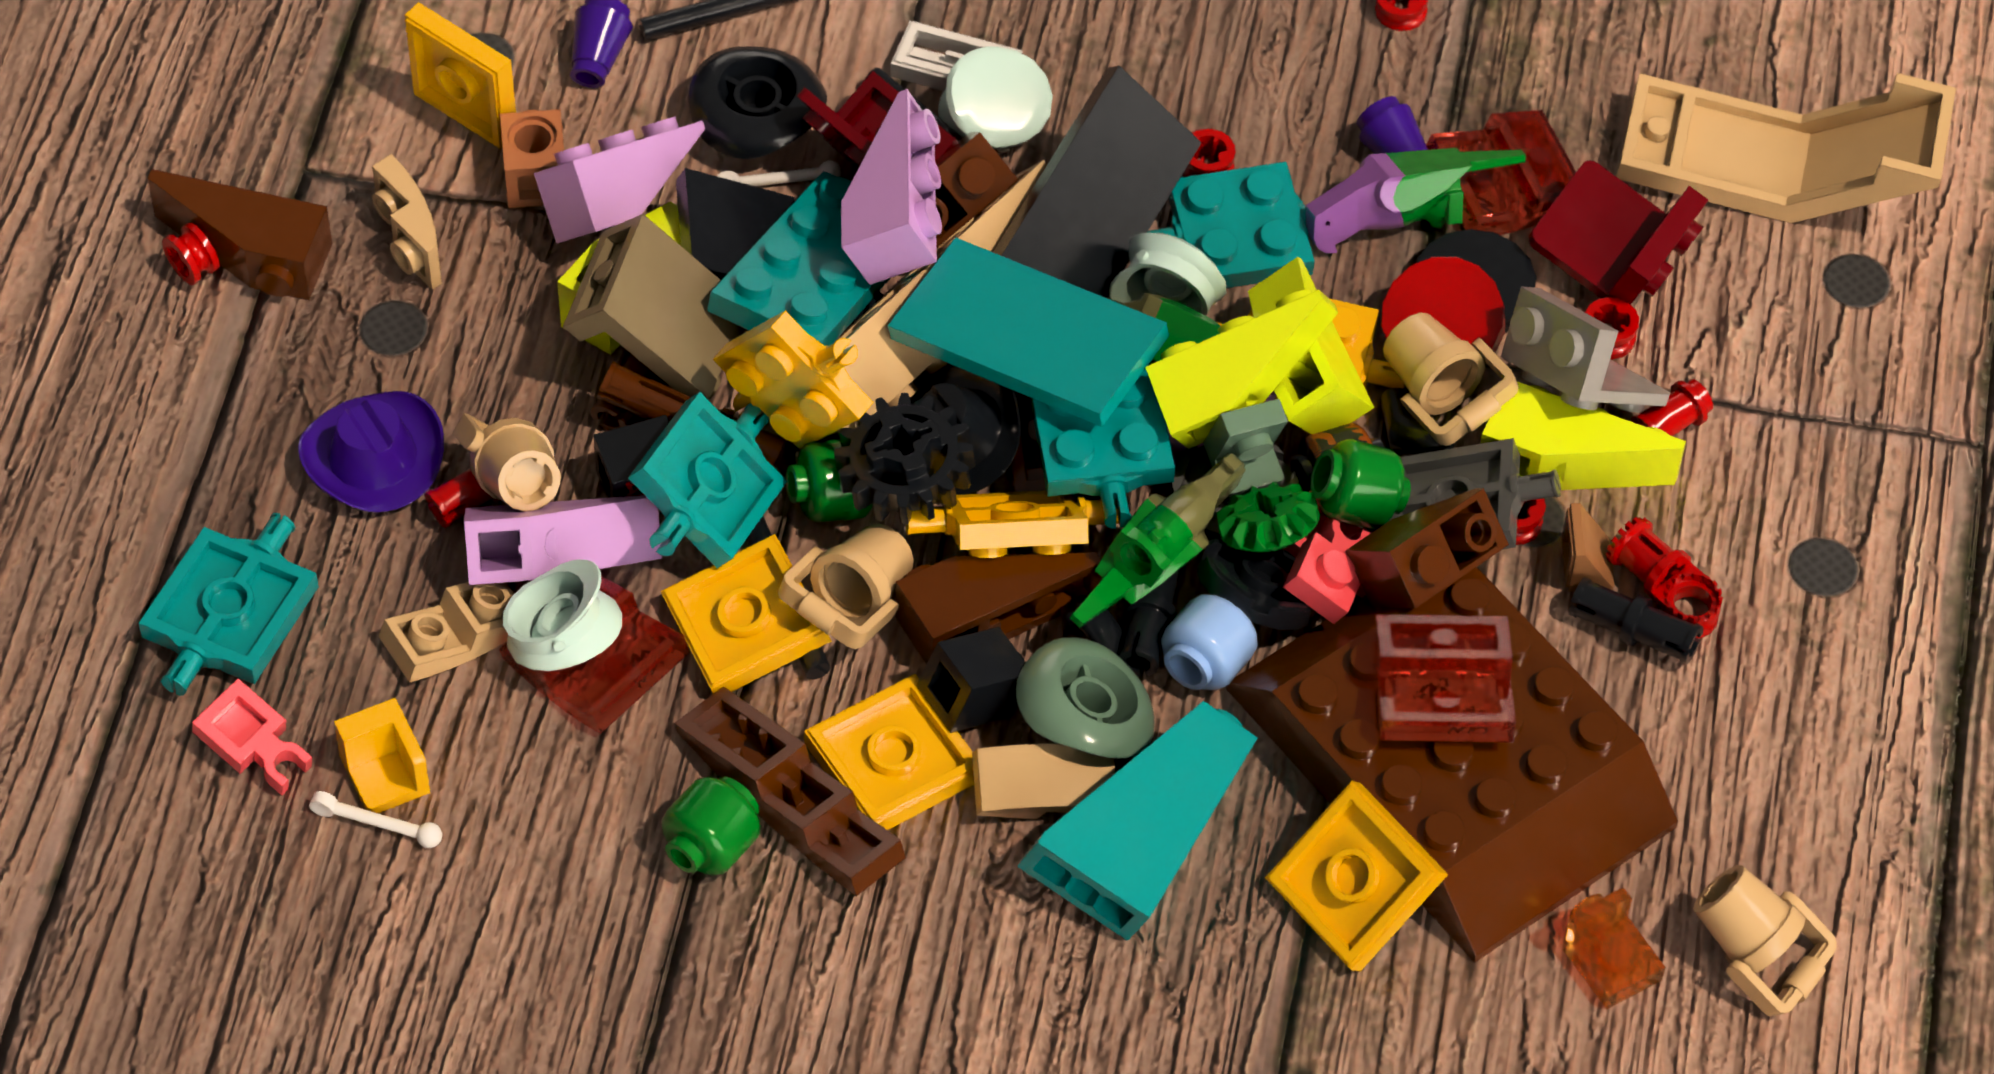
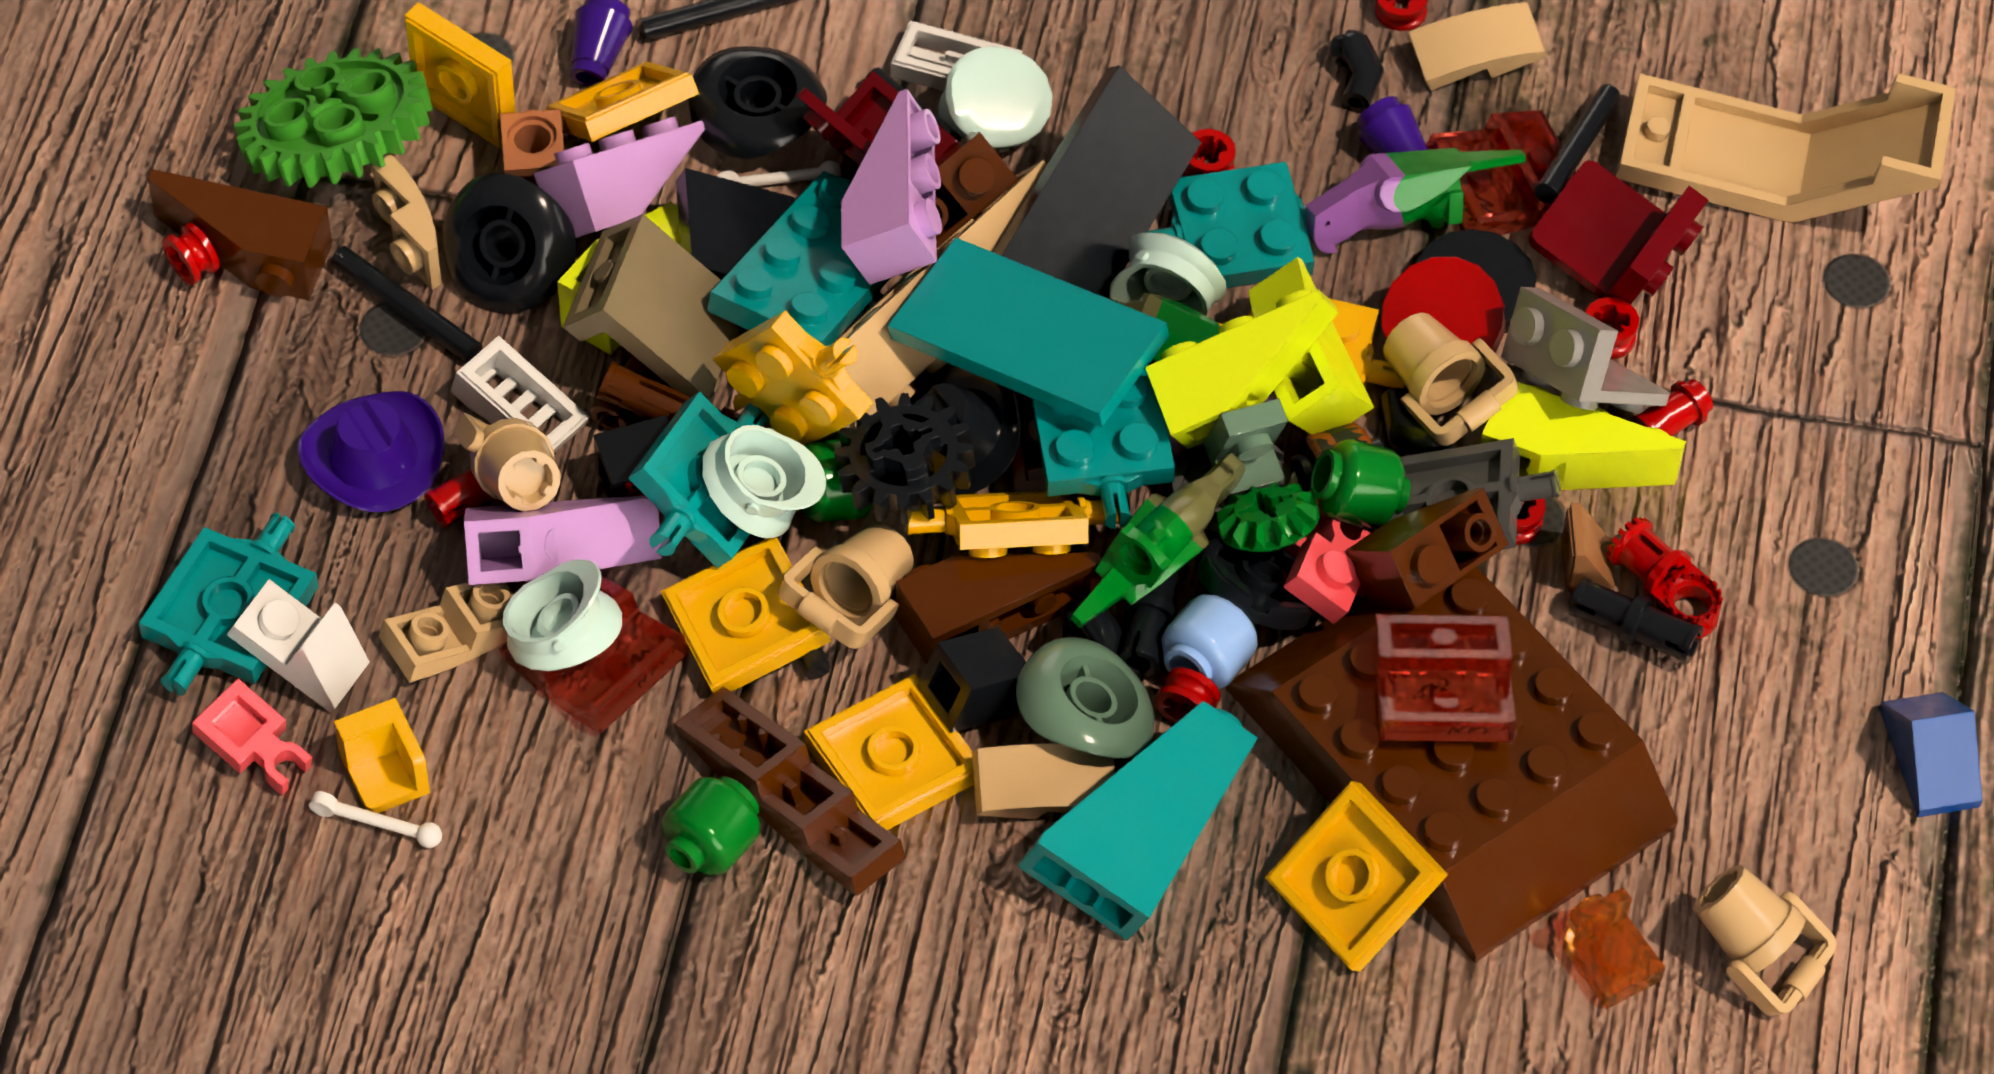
none -> white slope [226,579,370,713]
none -> bright green gear [234,48,433,187]
none -> black bar [331,246,483,363]
none -> black hat [442,173,576,314]
none -> white slope [450,335,590,453]
none -> yellow tile [544,61,699,142]
none -> light aqua piece [702,425,826,538]
none -> red bush [1154,667,1221,724]
none -> black arm [1329,29,1384,113]
none -> tan slope [1409,2,1547,91]
none -> black bar [1534,84,1620,204]
none -> slope [1879,692,1983,817]

